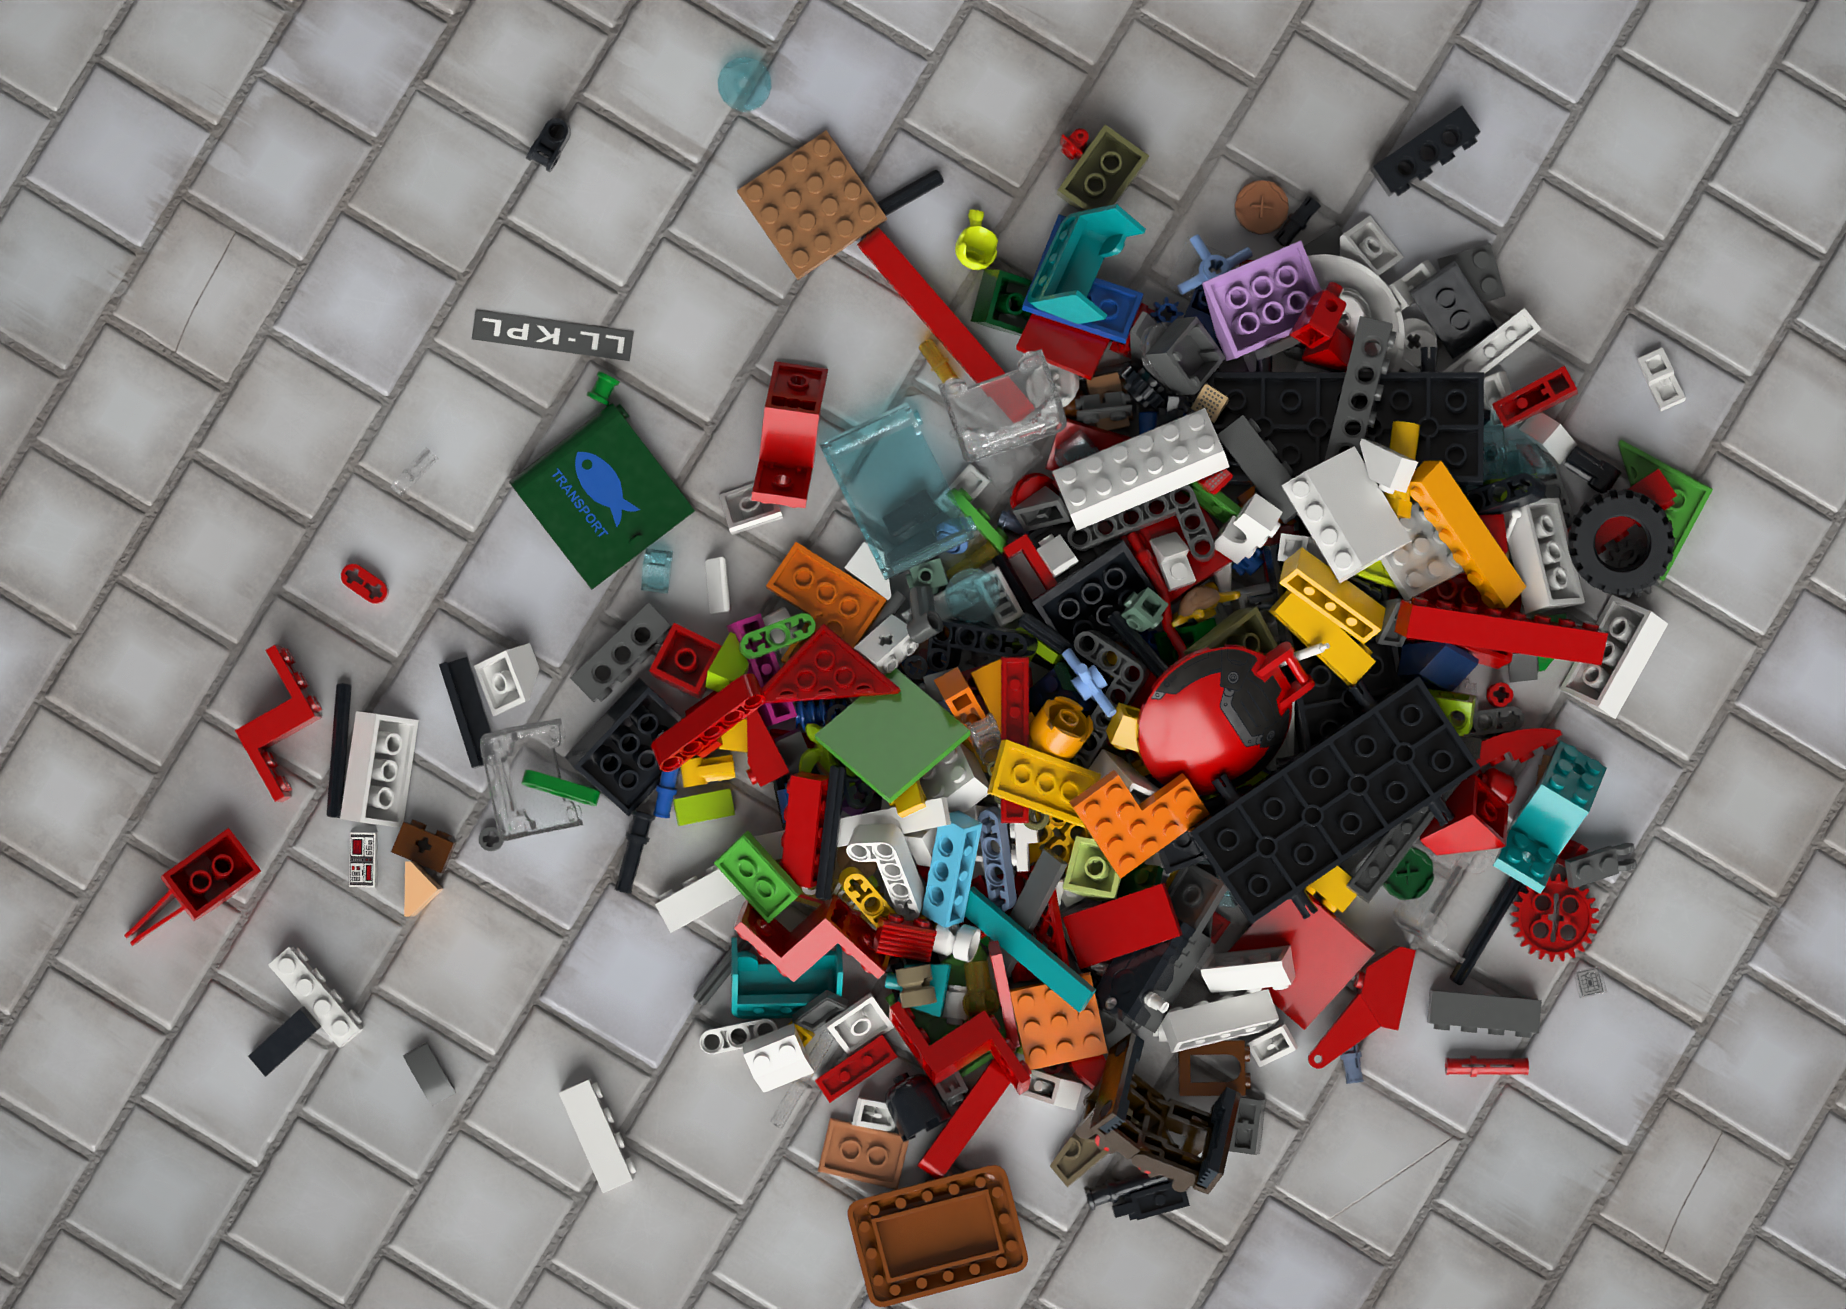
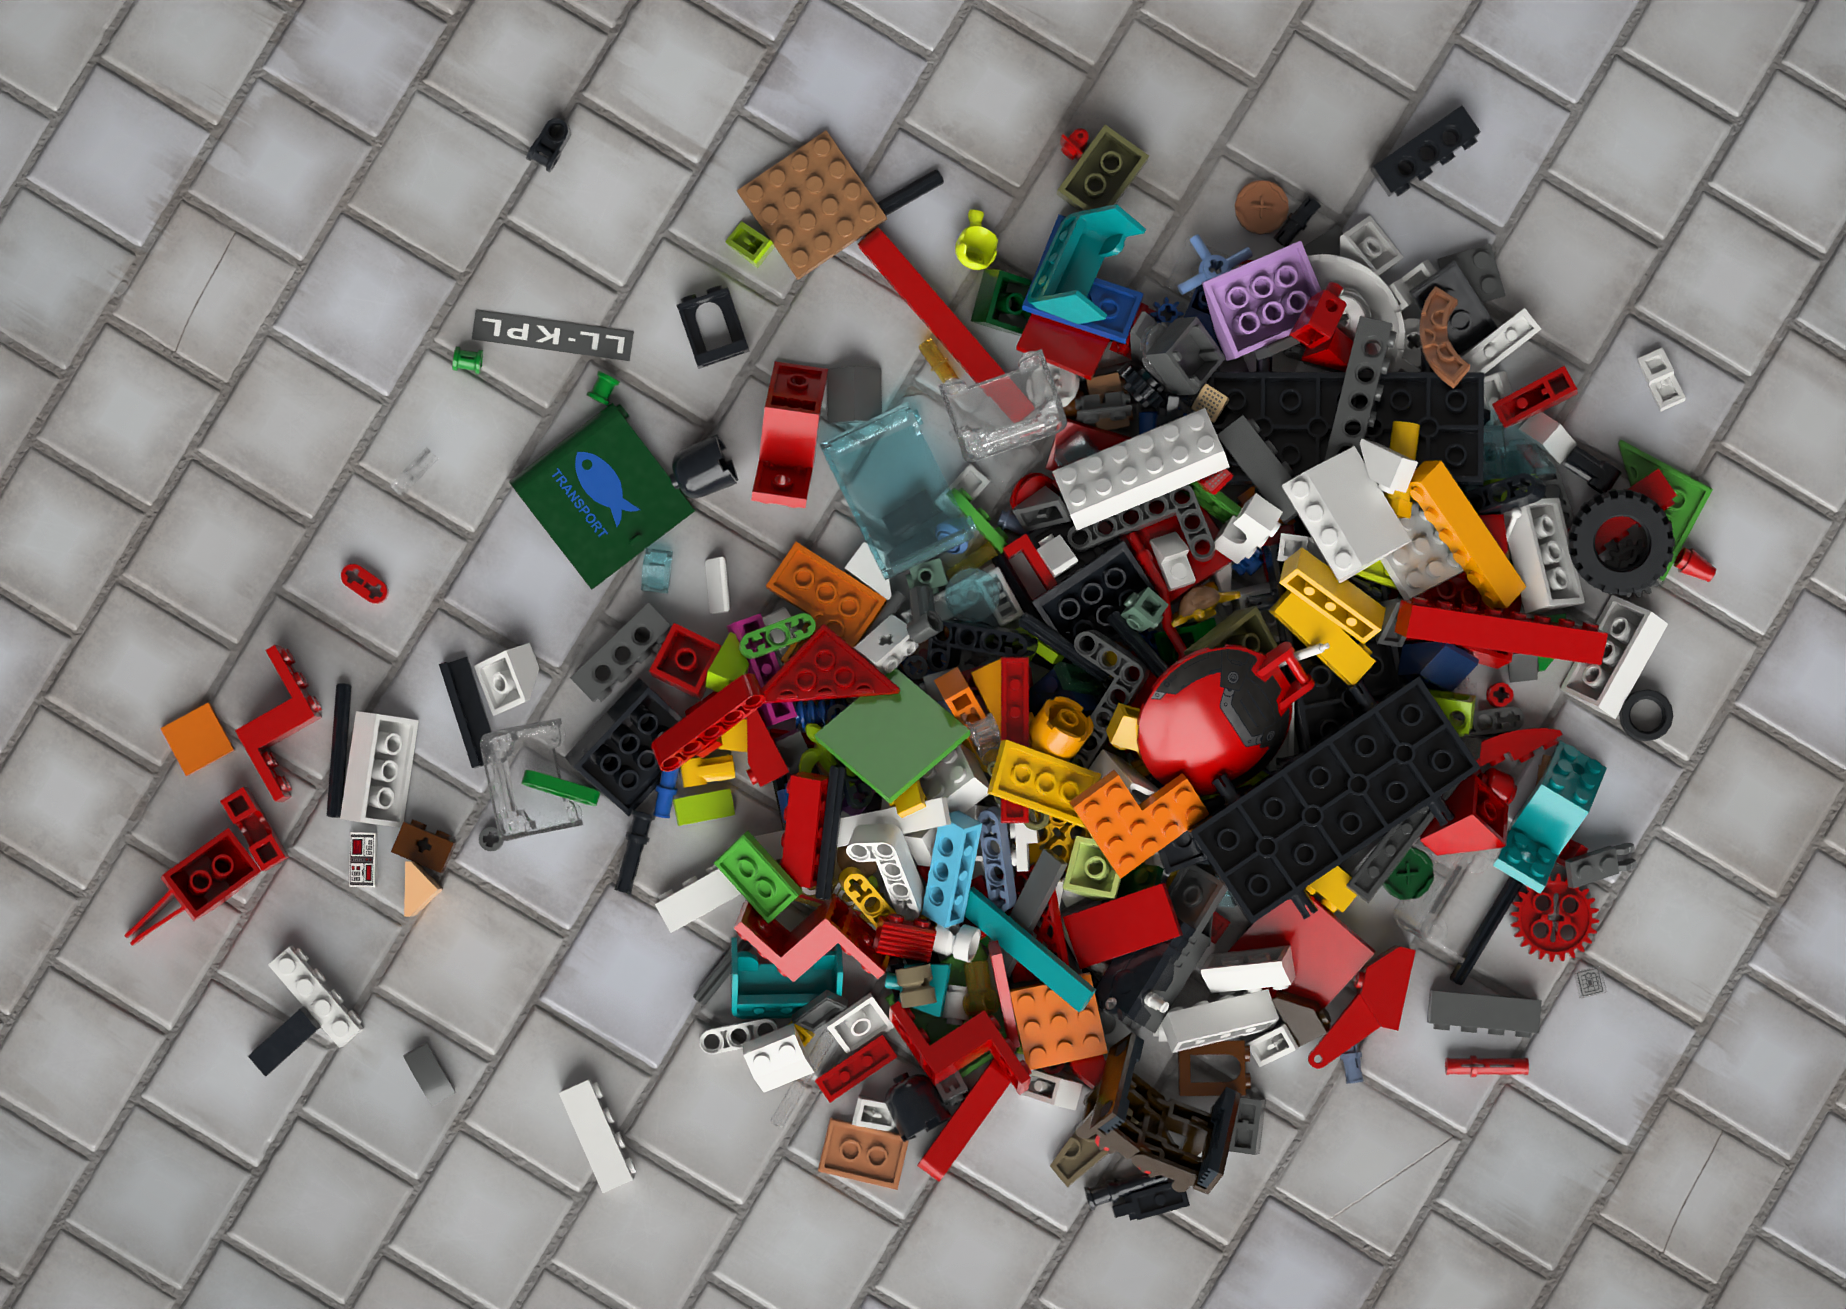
clear light blue plate [718,57,772,112] -> none
white slope [719,483,783,535] -> none
dark orange wedge [848,1165,1028,1307] -> none
light blue bar [1062,648,1117,717] -> none
none -> orange tile [160,702,235,776]
none -> red arch [220,787,290,871]
none -> green bush [452,346,483,374]
none -> black cylinder [669,434,738,499]
none -> black panel [676,285,750,369]
none -> lime slope [725,221,775,268]
none -> dark grey slope [827,366,882,424]
none -> slope [1272,990,1331,1047]
none -> nougat tile [1419,286,1470,388]
none -> black tyre [1619,689,1674,741]
none -> red cone [1674,547,1717,582]

